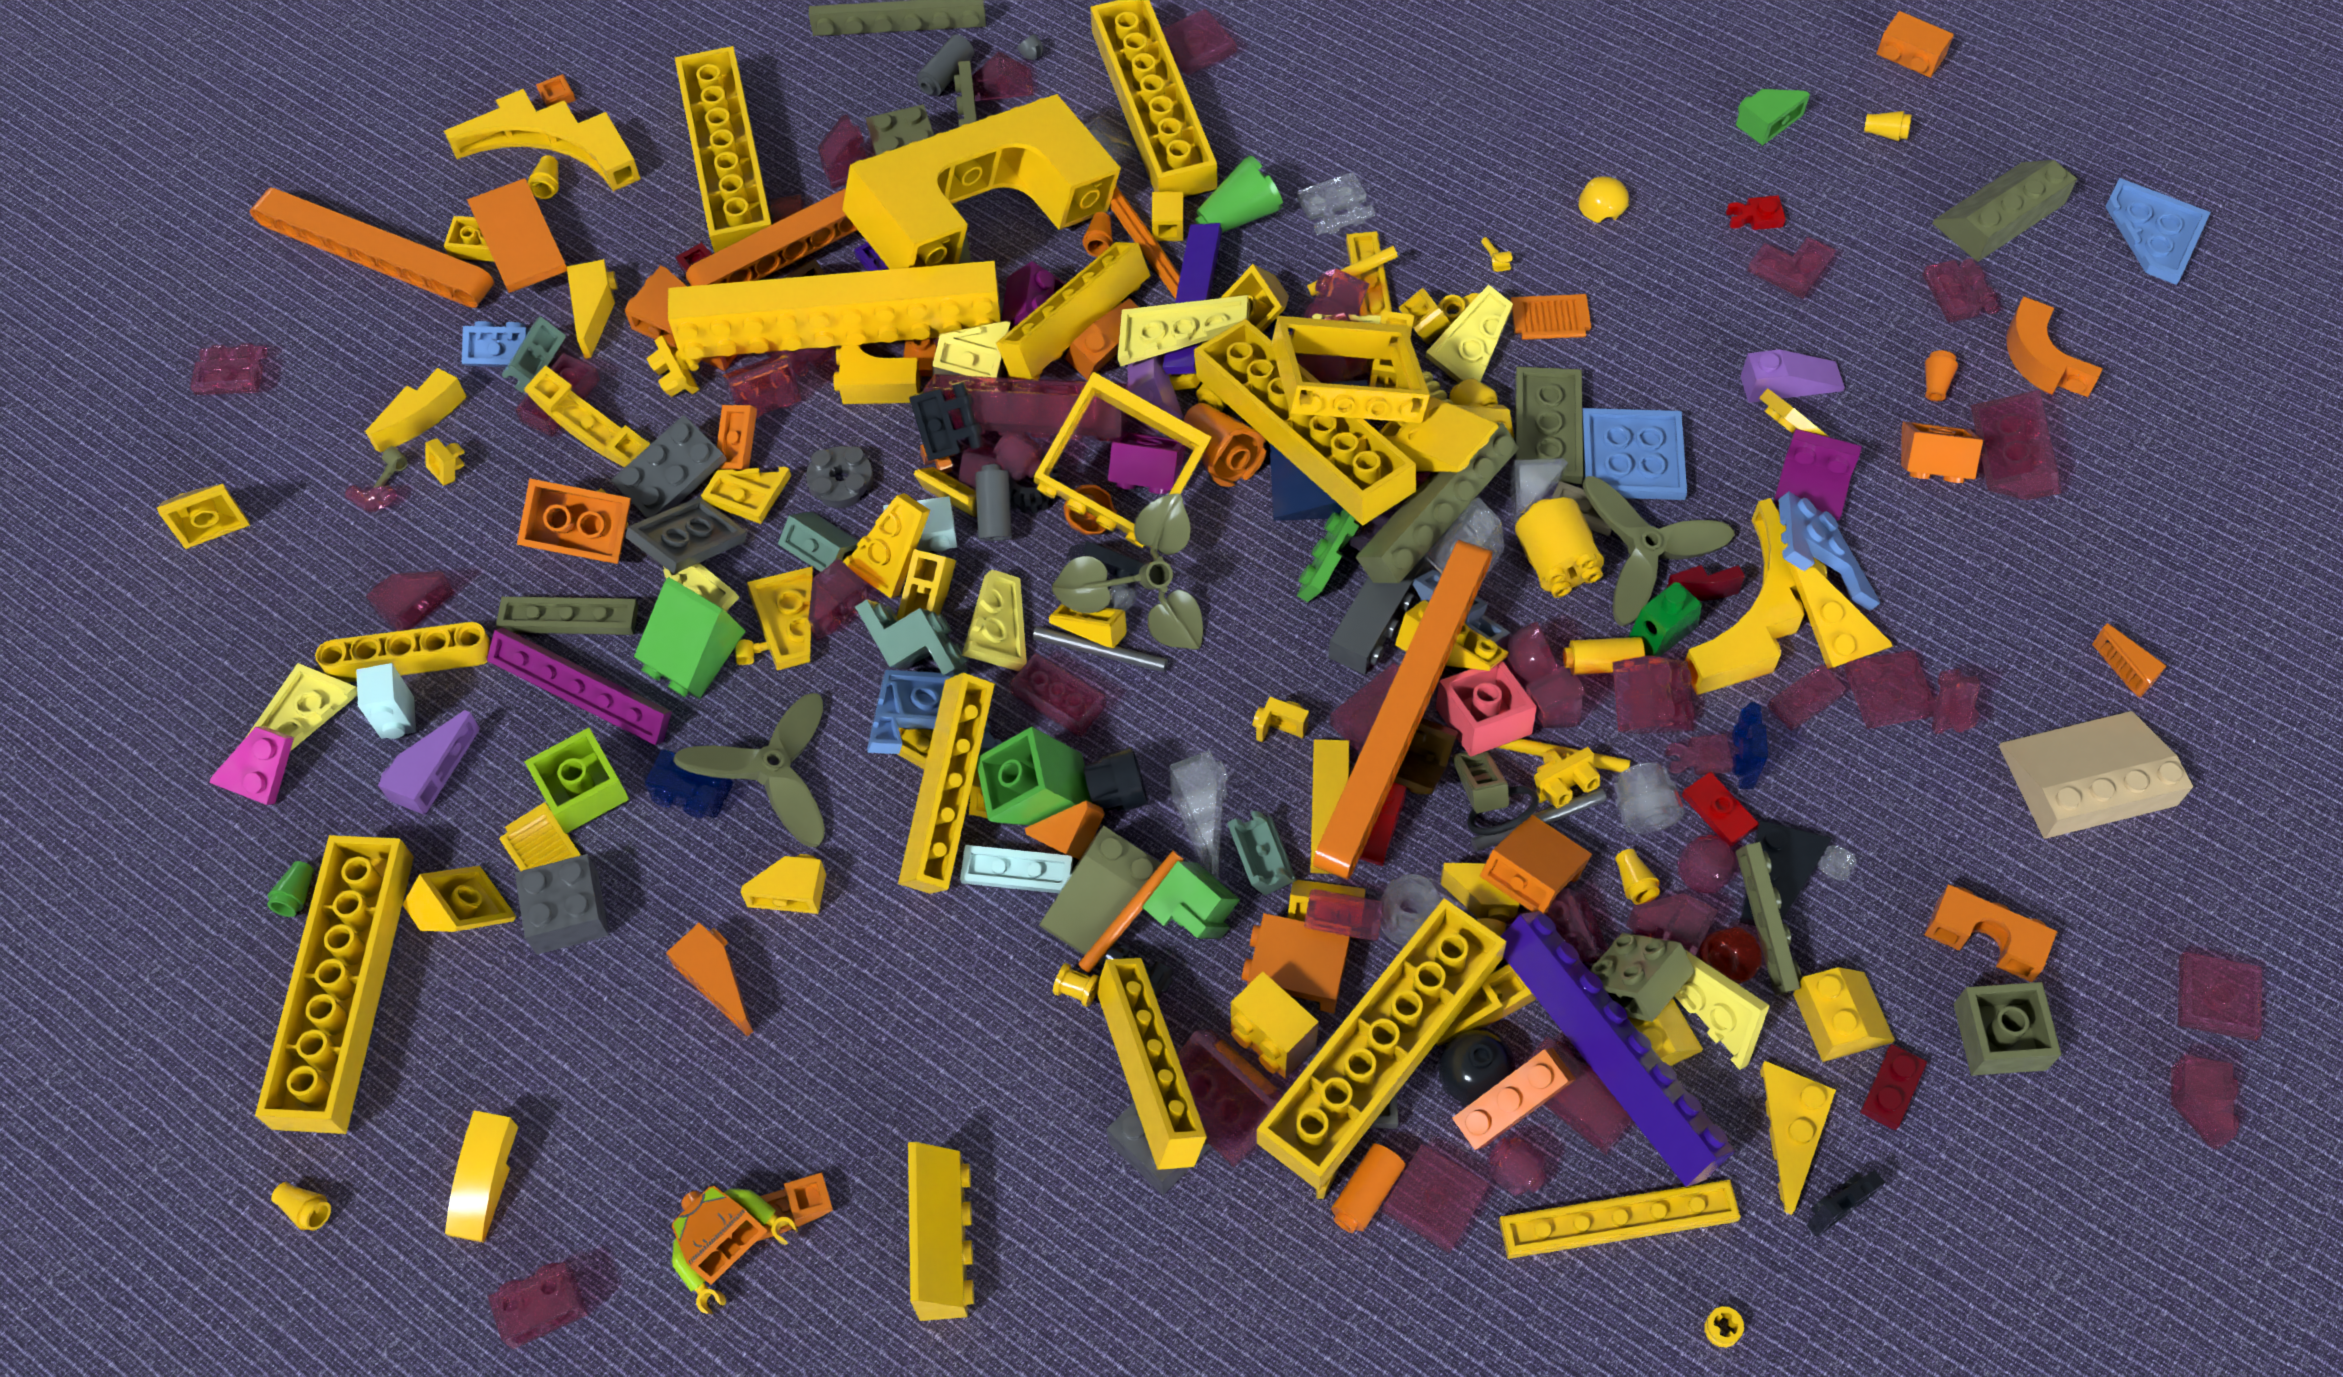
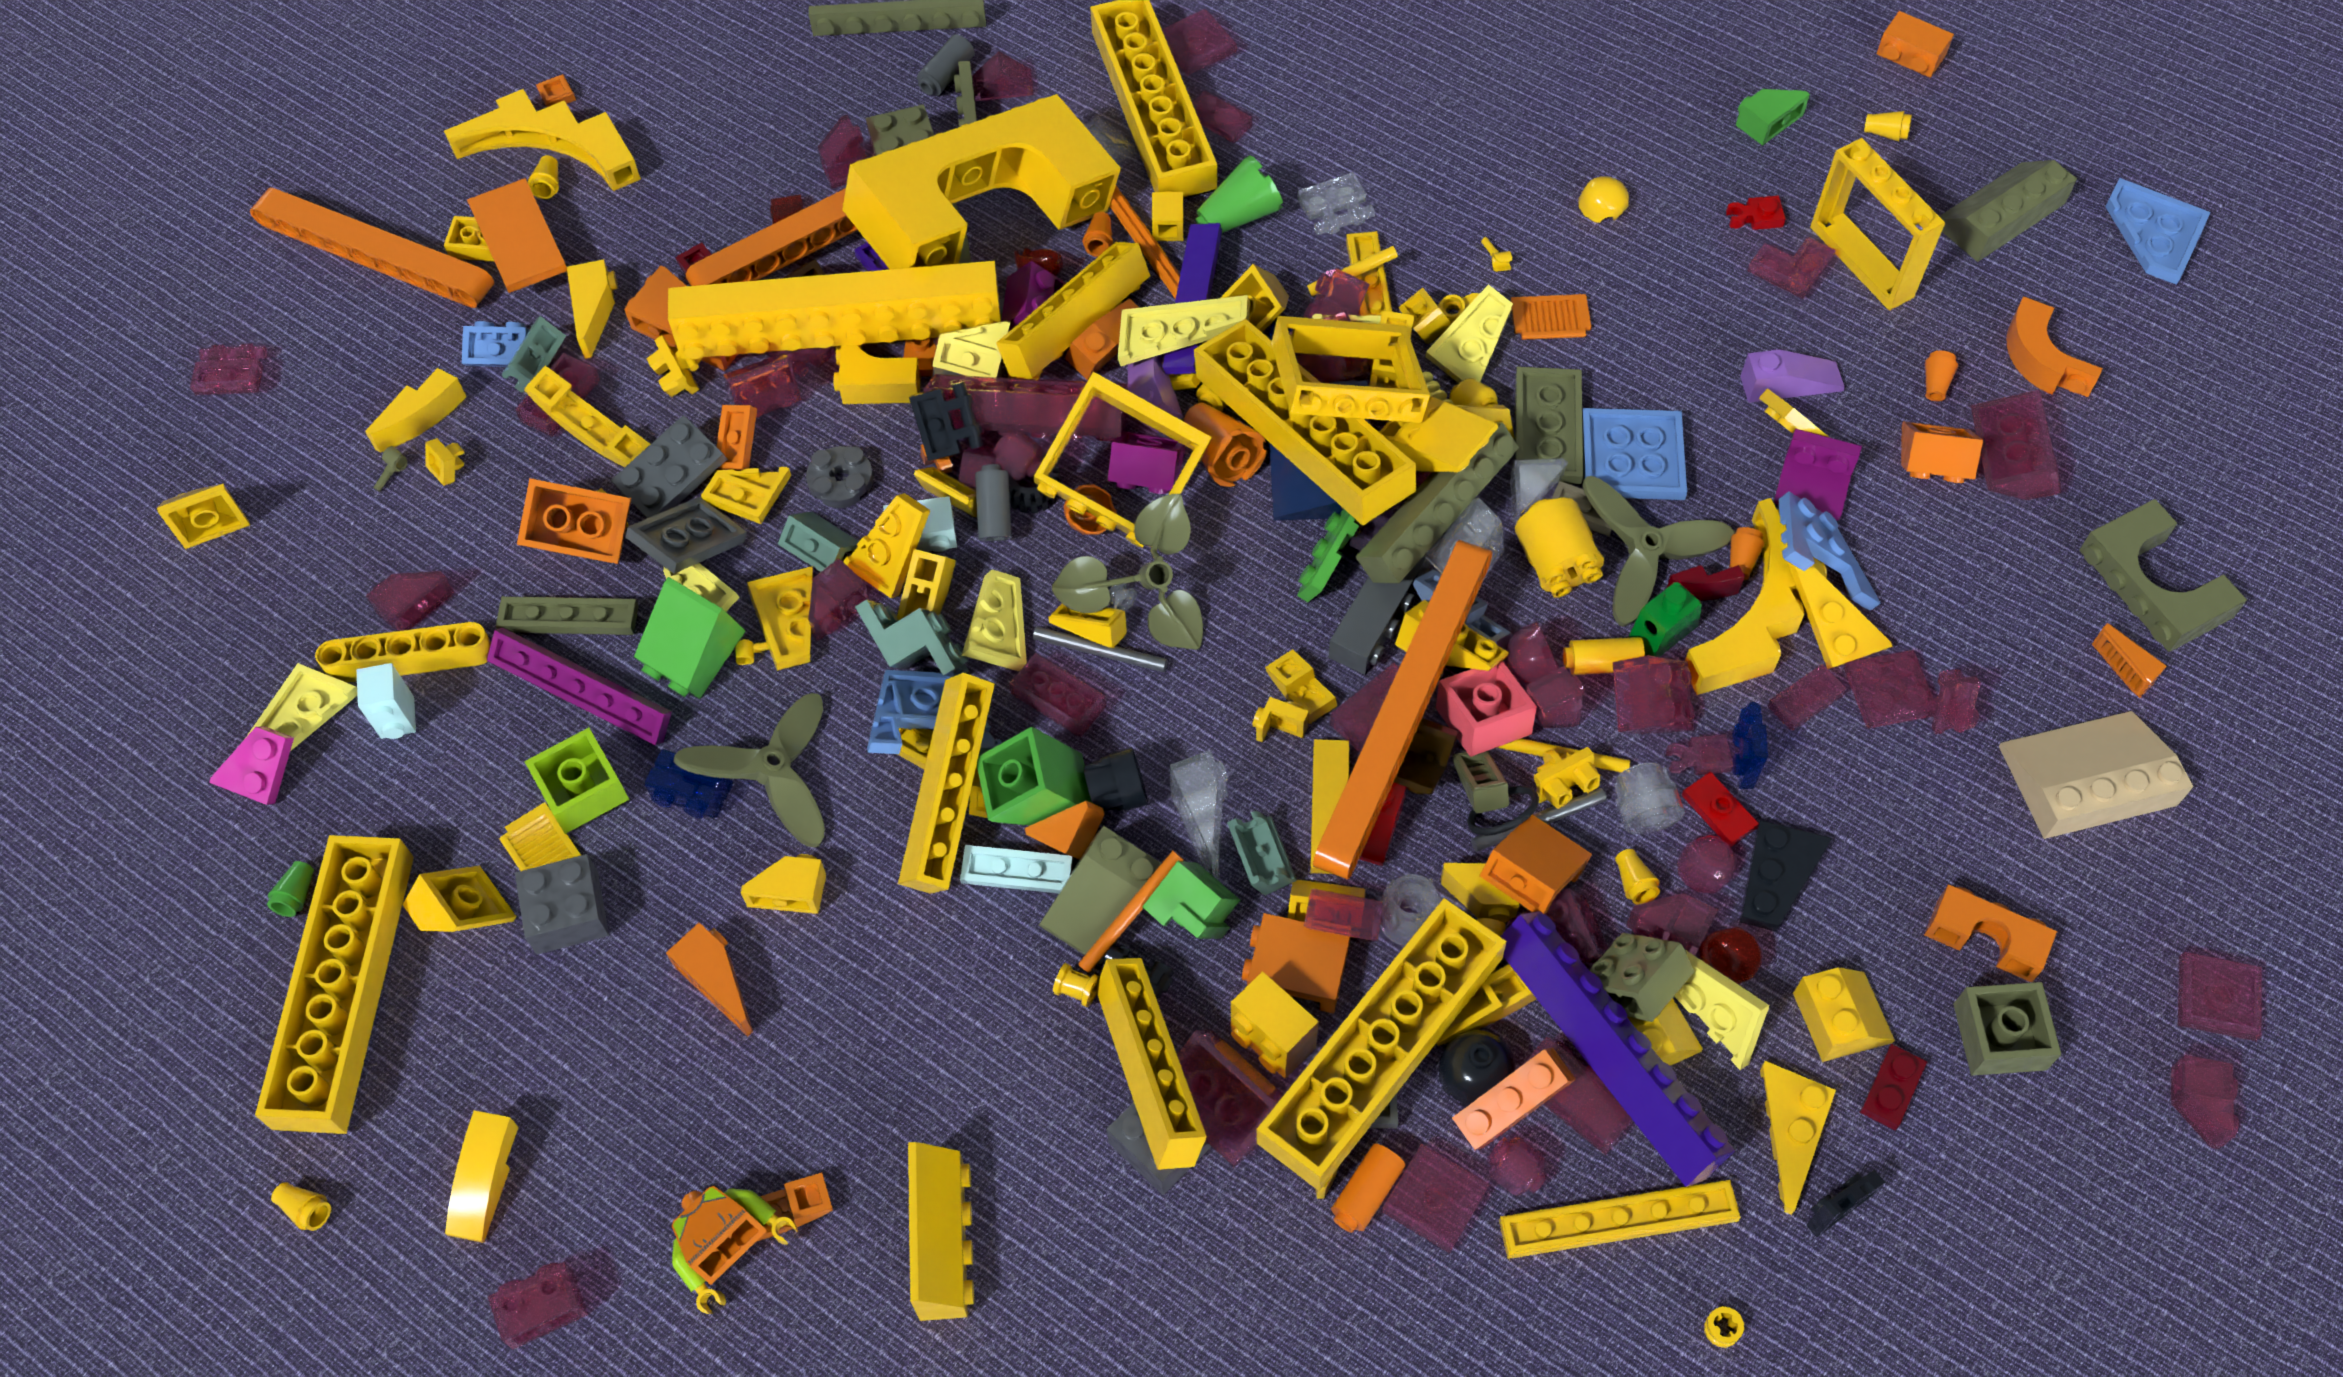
clear pink arm [345,485,397,512] -> none
medium lavender slope [378,710,480,815] -> none
yellow brick [674,46,772,253] -> none
dark grey hinge [1017,34,1043,60] -> none
black wing [1066,541,1144,583] -> none
olive plate [1736,842,1801,996] -> none
clear bush [1818,845,1857,881] -> none
clear pink plate [1922,258,2000,323] -> none
none -> clear red hair [1014,248,1063,276]
none -> clear pink plate [1192,90,1252,143]
none -> yellow slope [1265,649,1337,724]
none -> orange cone [1730,527,1765,580]
none -> yellow window [1810,138,1945,311]
none -> olive arch [2079,499,2247,652]

